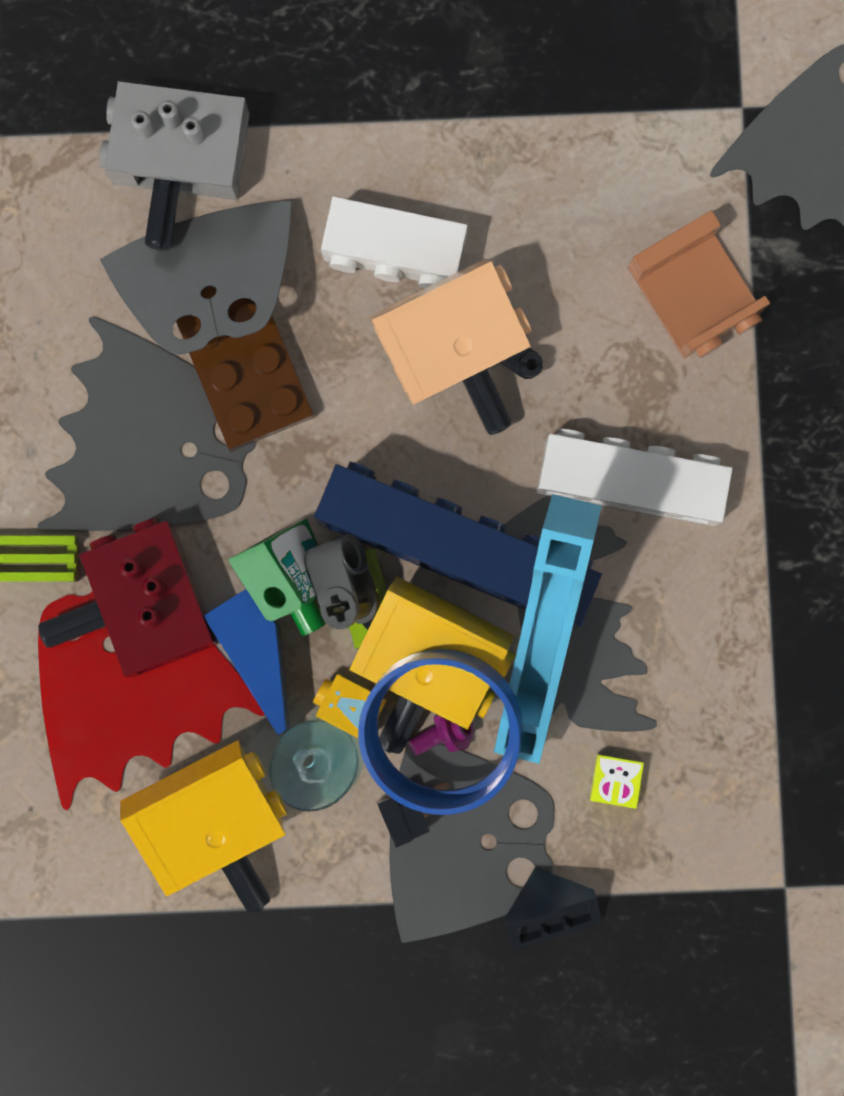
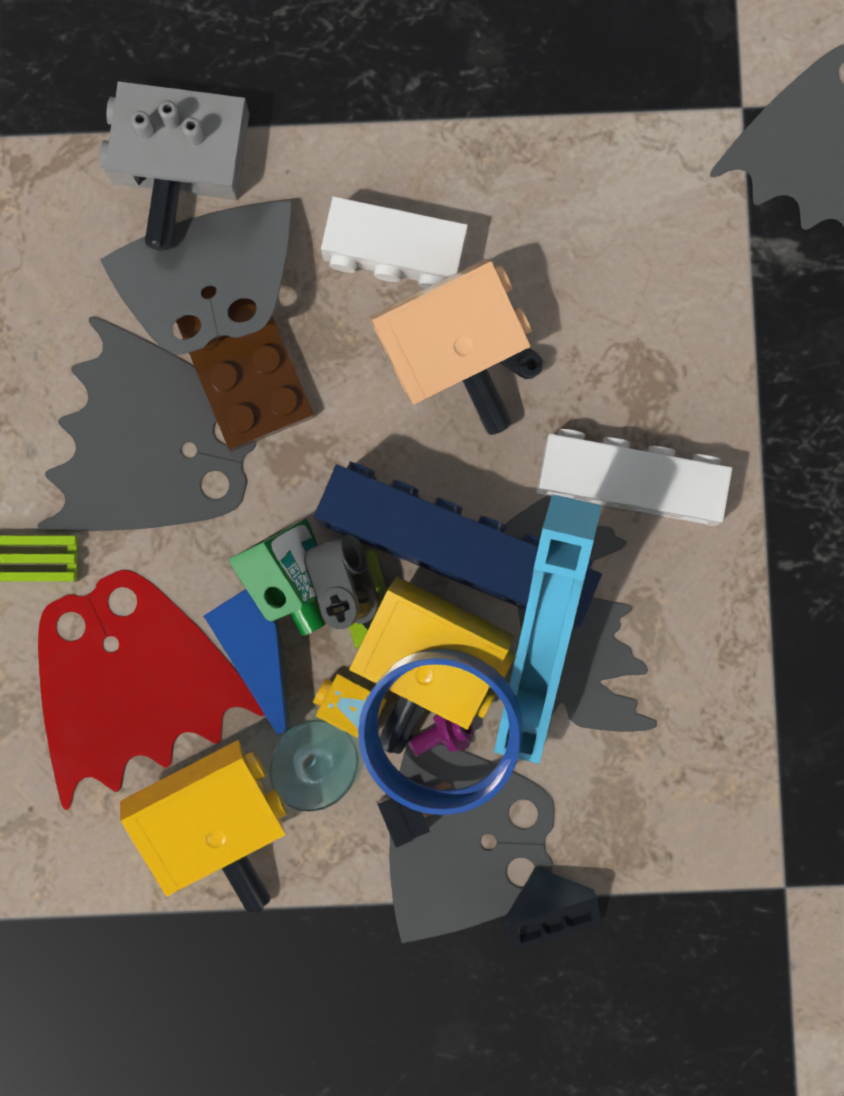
dark red piece [38,518,218,678] -> none
tile [589,754,644,809] -> none
nougat panel [628,210,770,359] -> none

